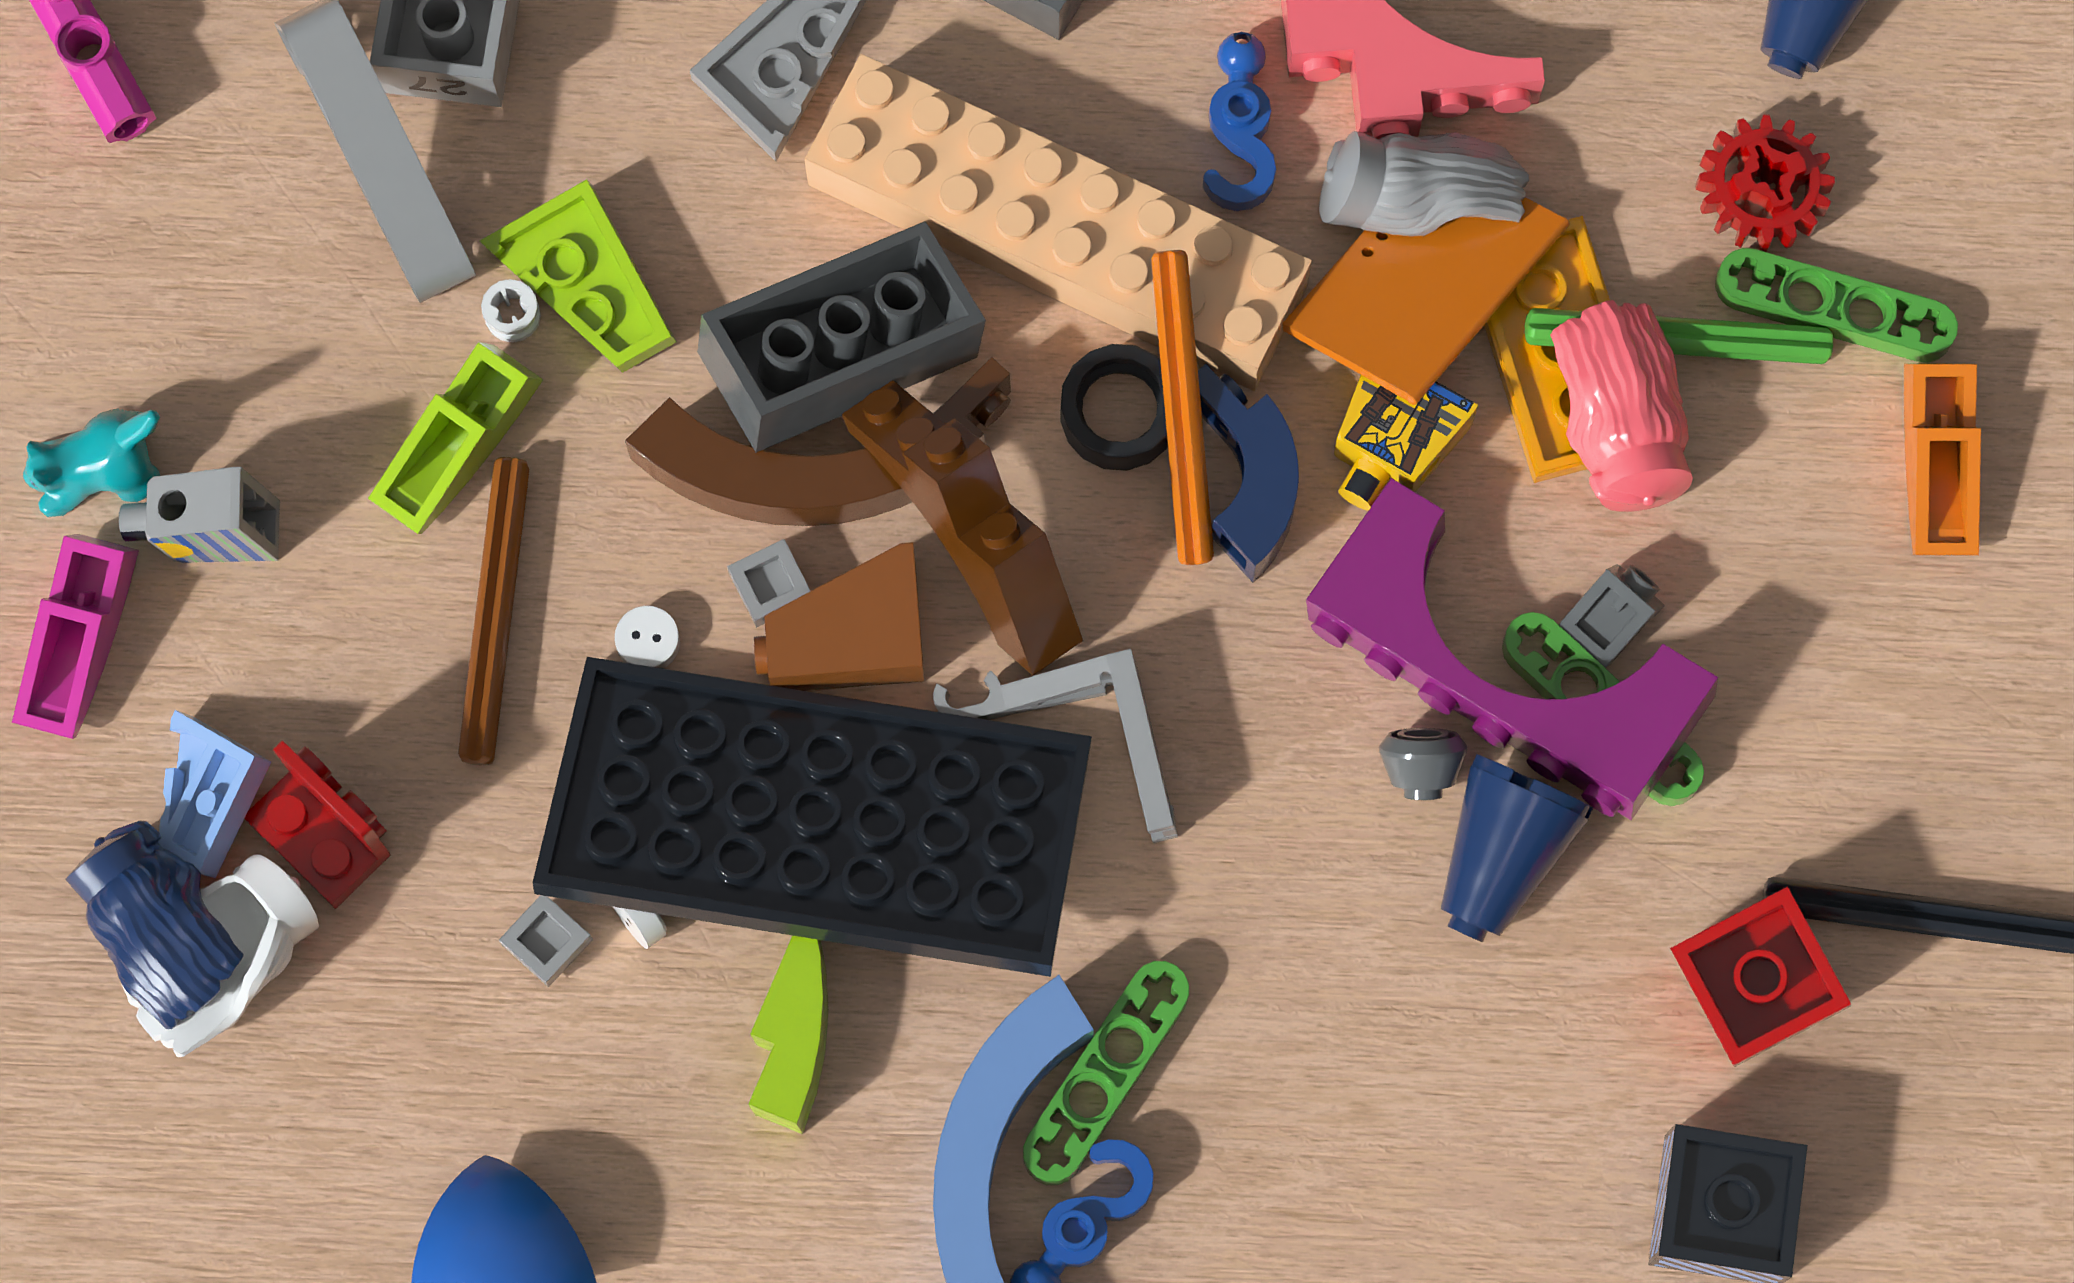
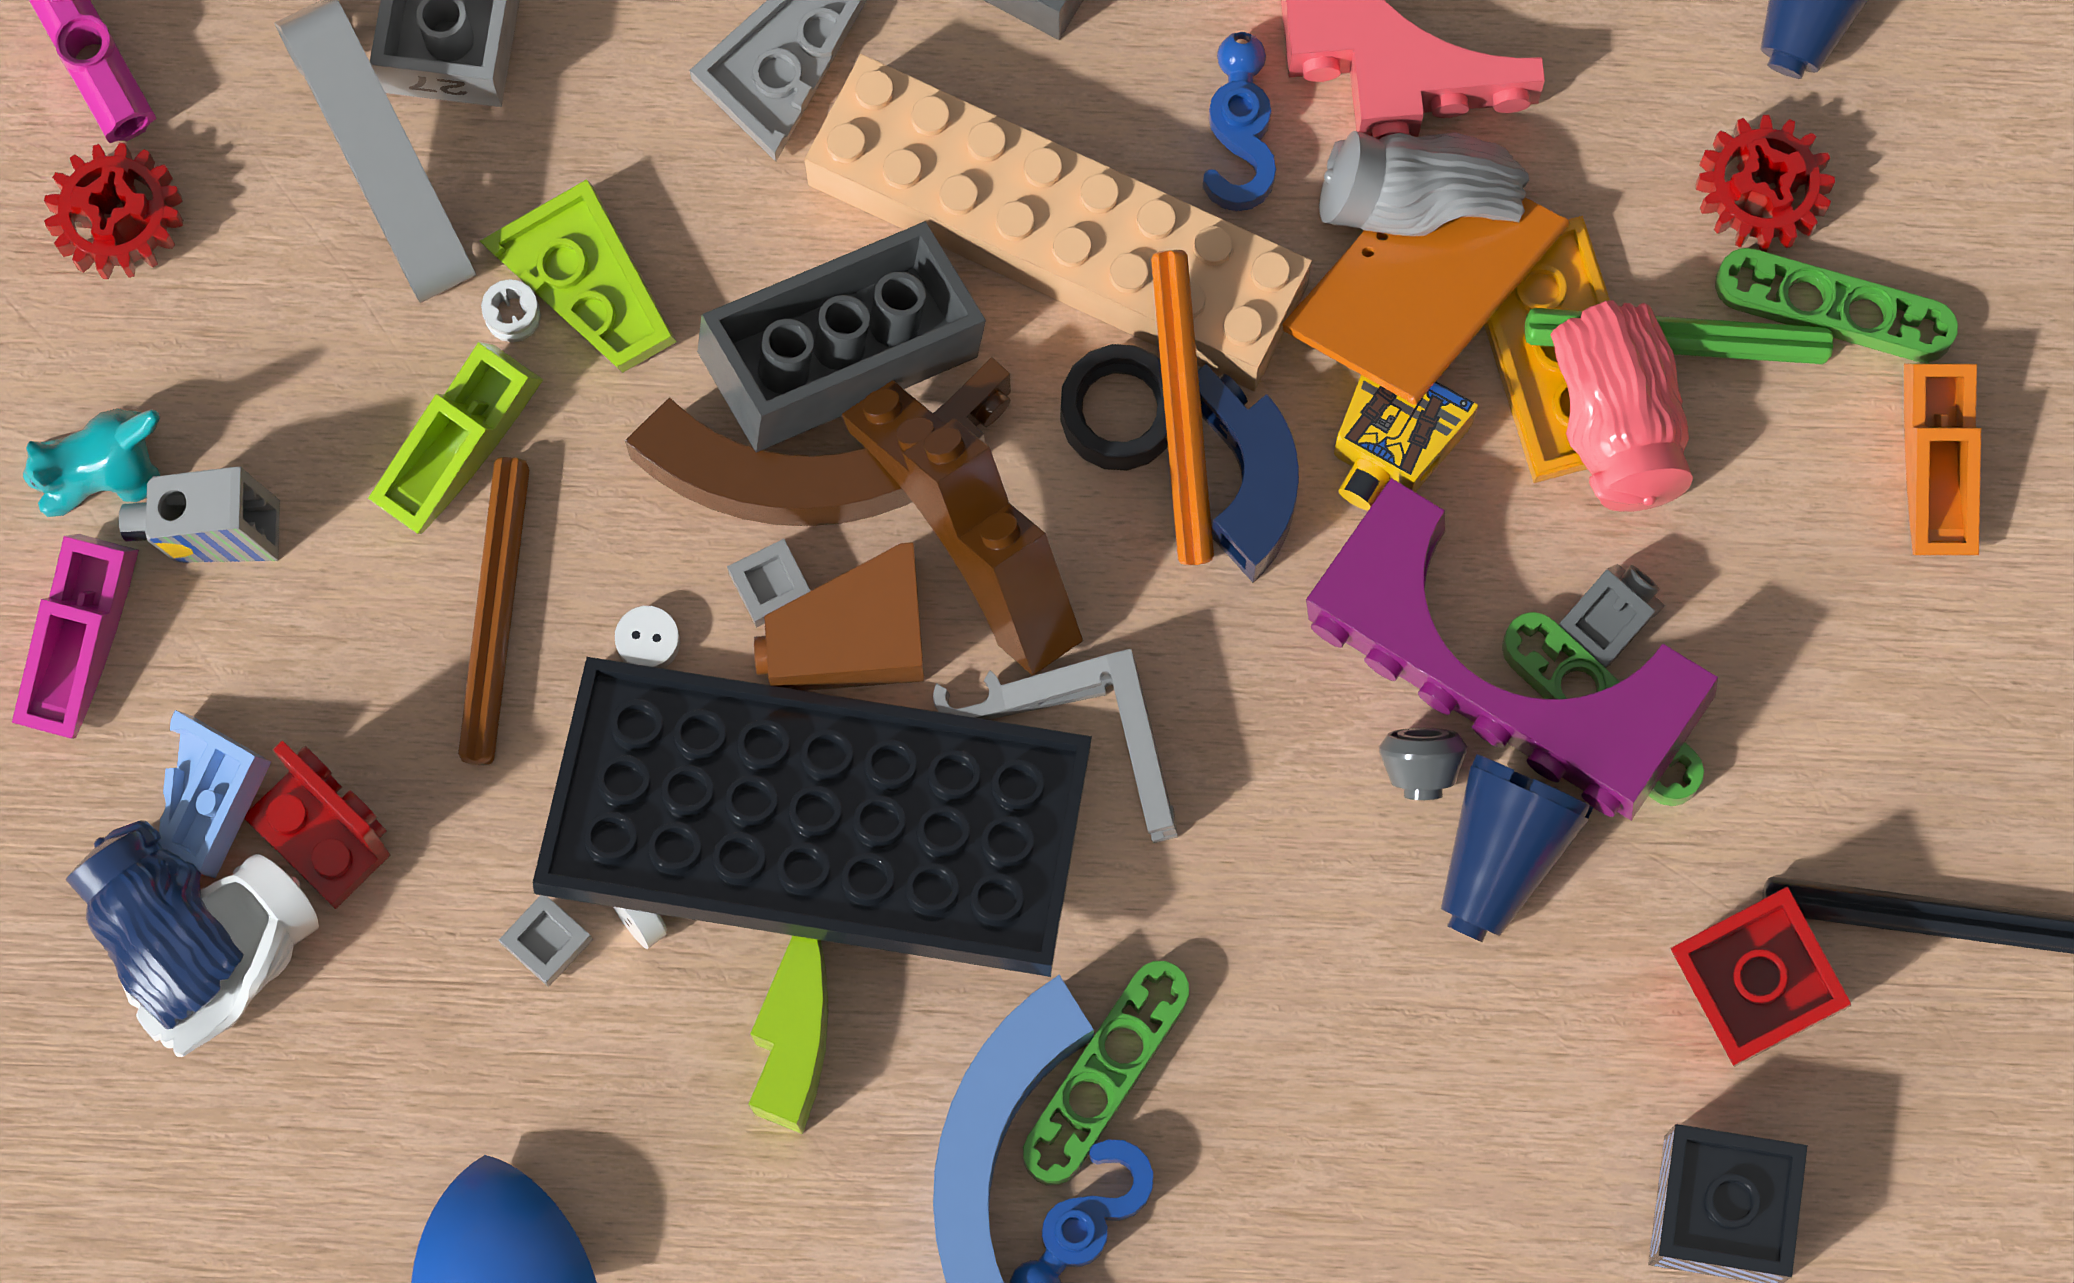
none -> red gear [44,142,184,279]

